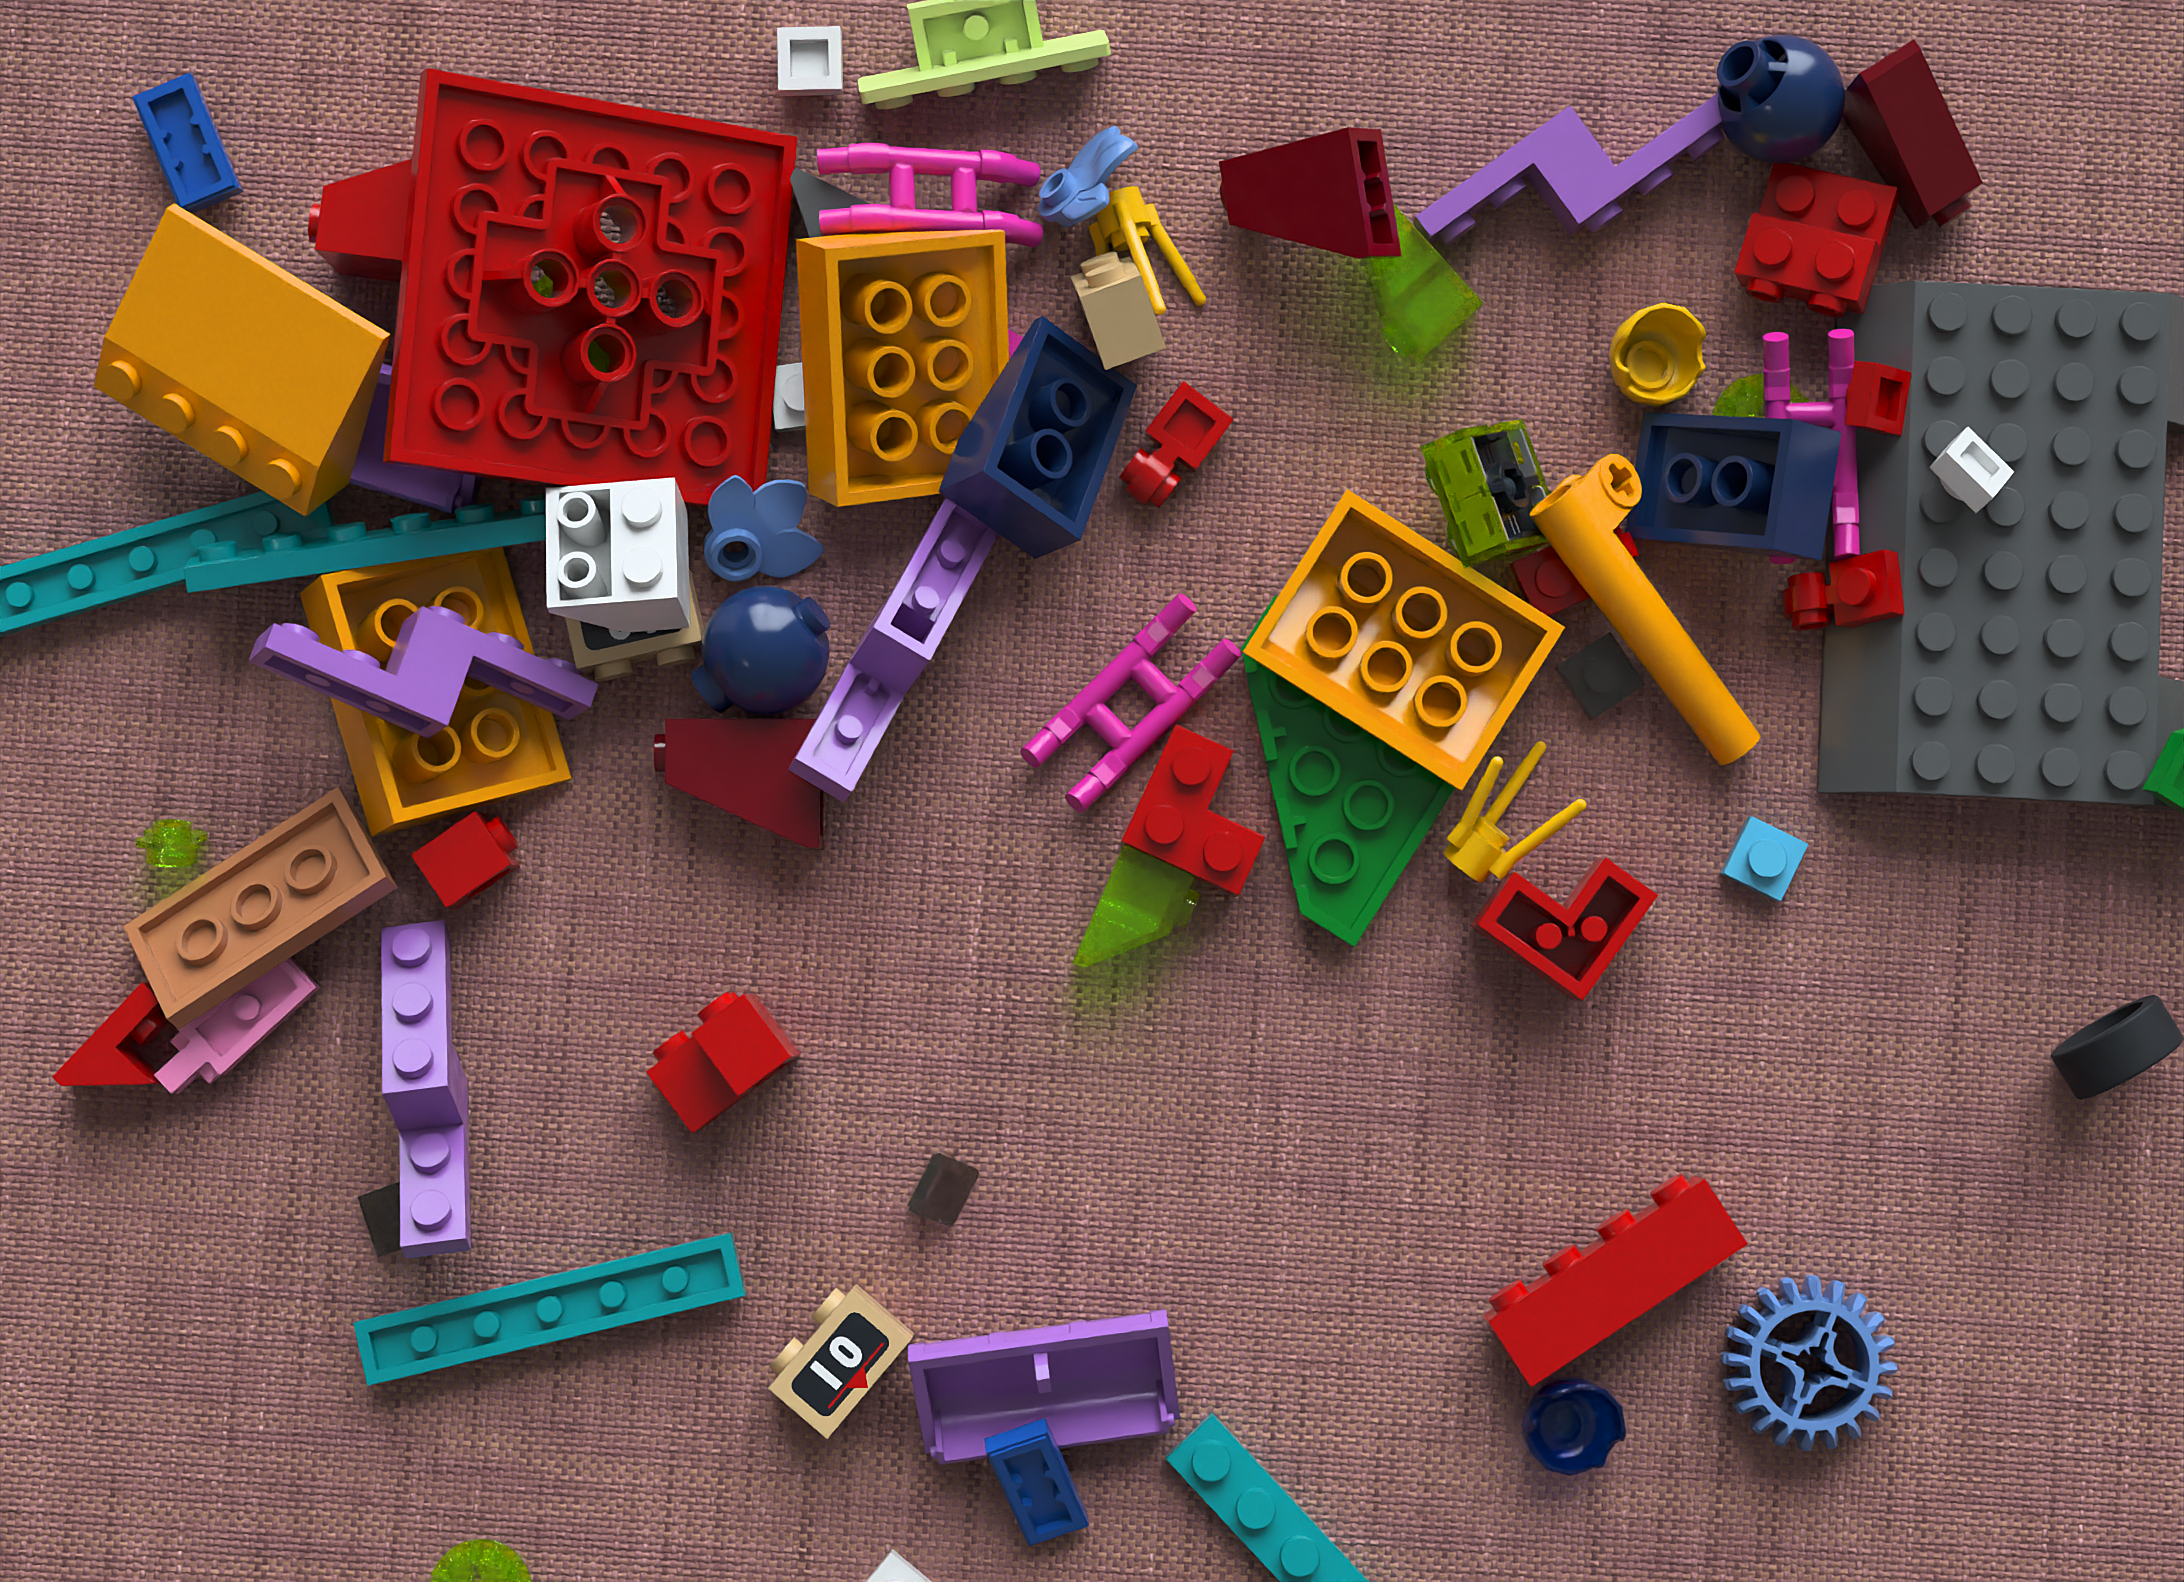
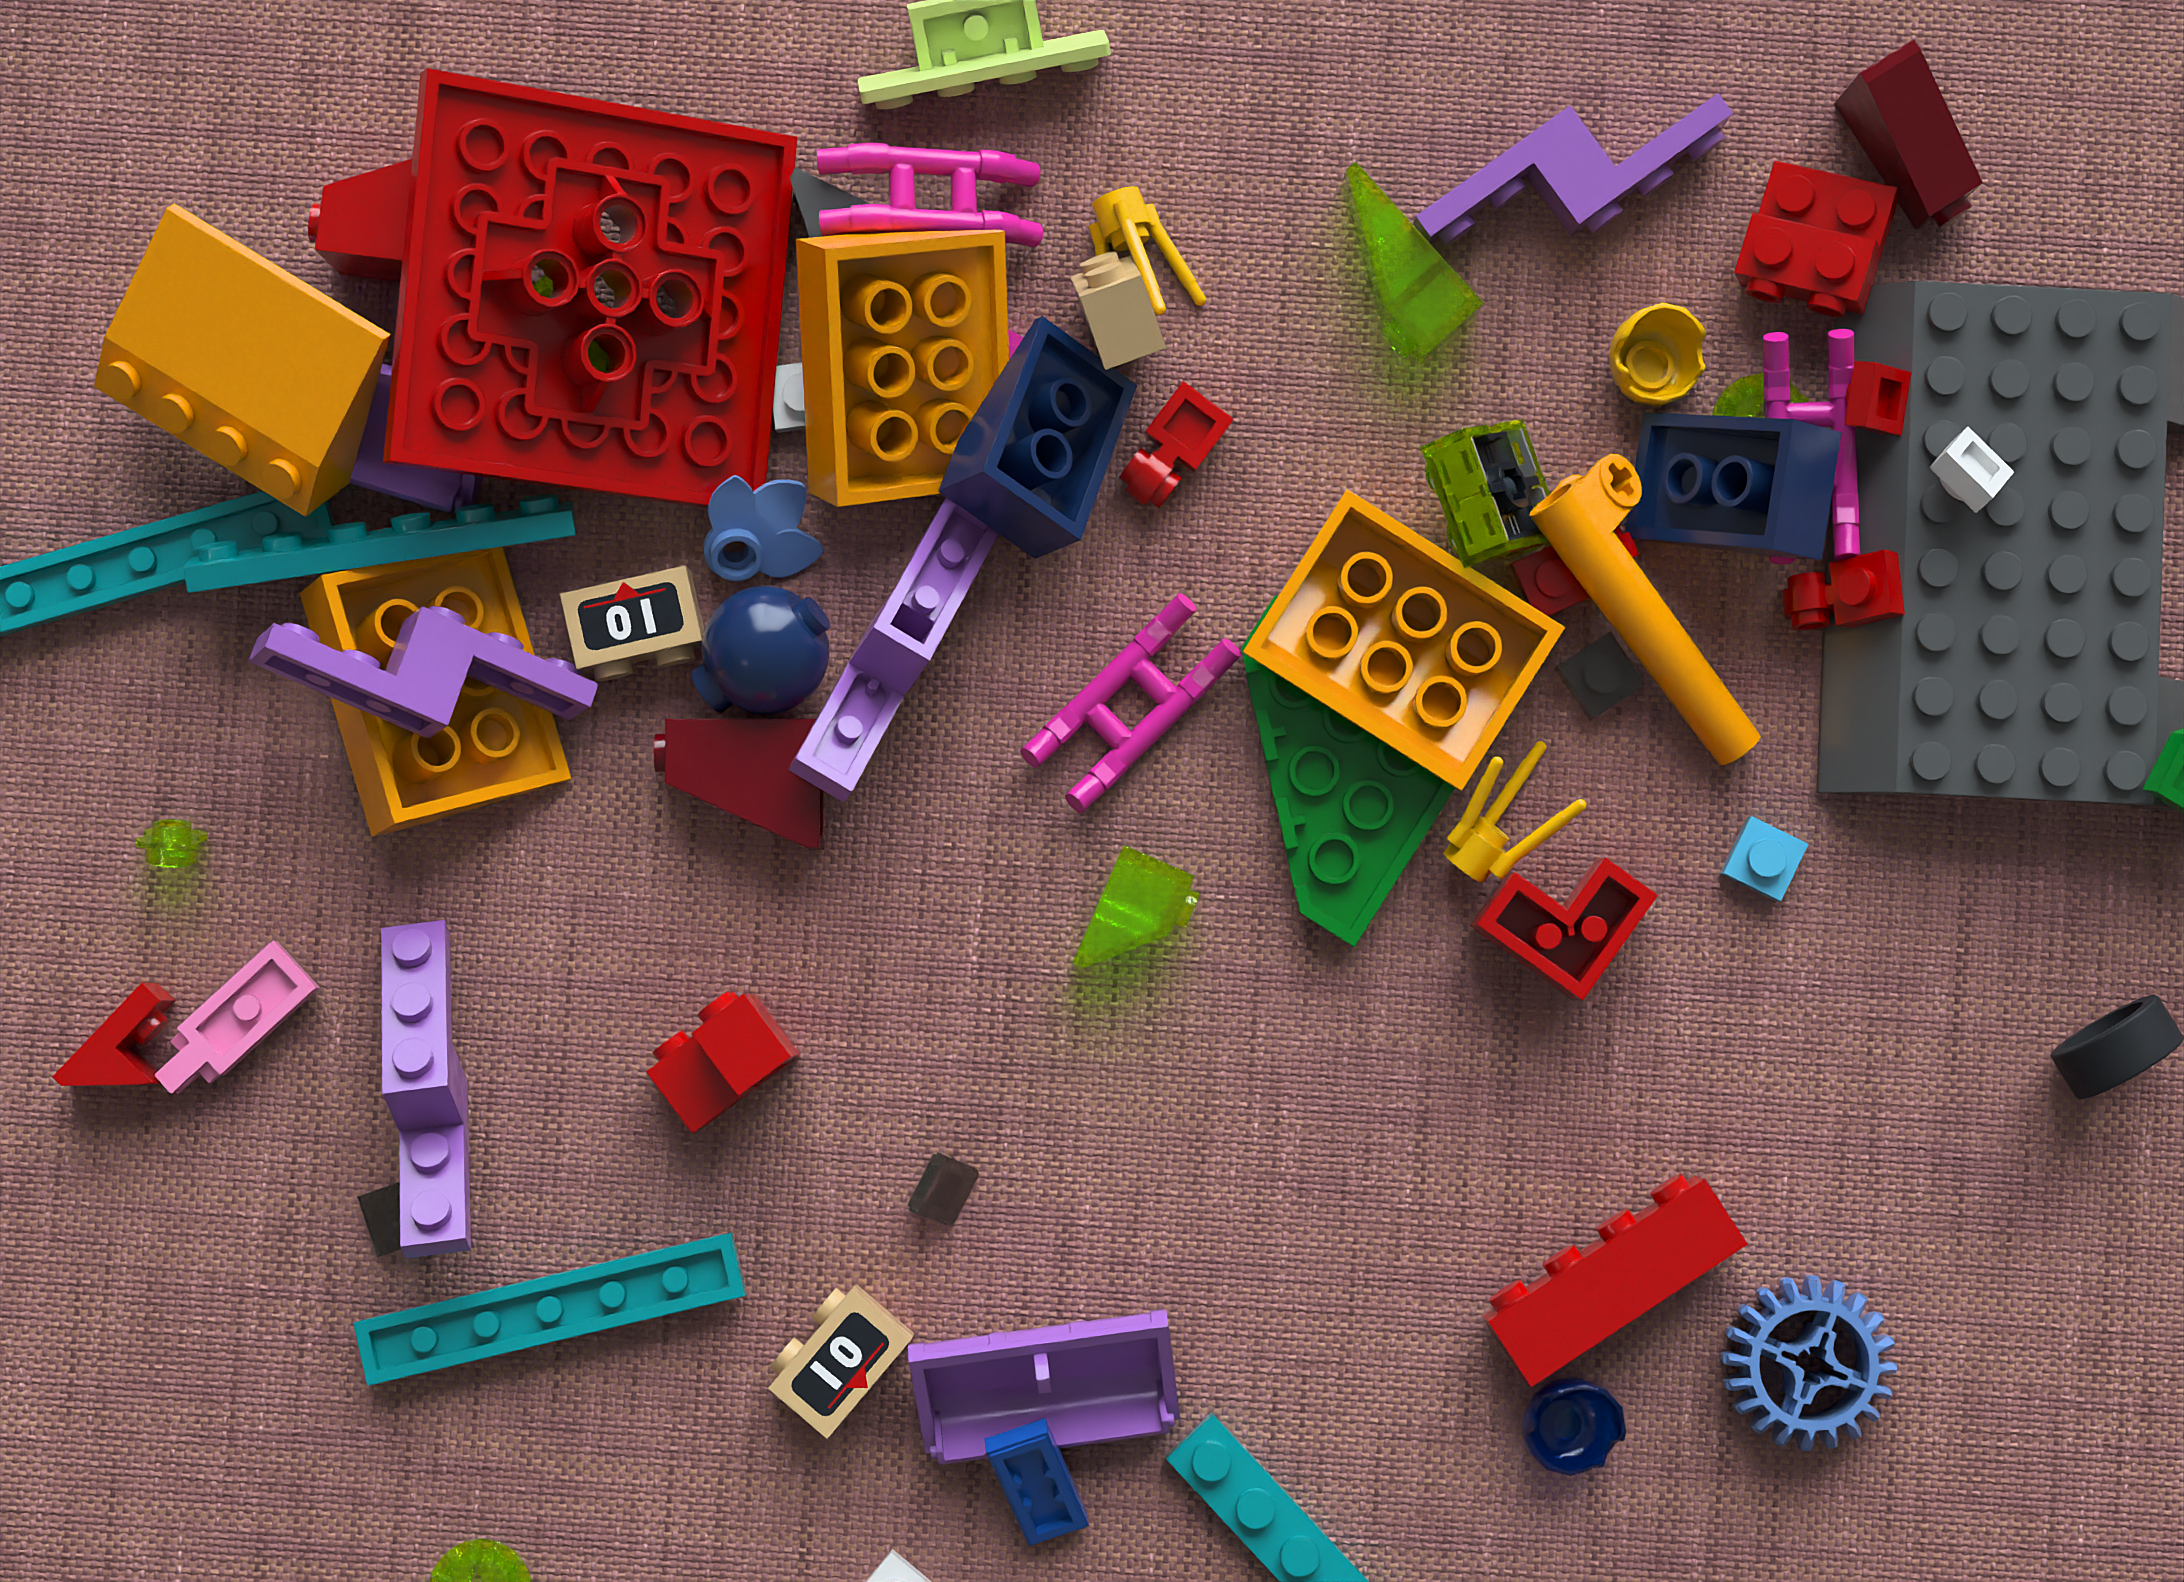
nougat plate [123,786,397,1030] -> none
blue plate [132,72,244,214] -> none
red brick [411,811,520,909] -> none
white slope [546,478,690,633] -> none
white plate [777,26,843,96] -> none
medium blue plate [1038,126,1138,227] -> none
red brick [1121,724,1266,897] -> none
dark red slope [1219,127,1402,259] -> none
dark blue brick [1716,35,1845,164] -> none

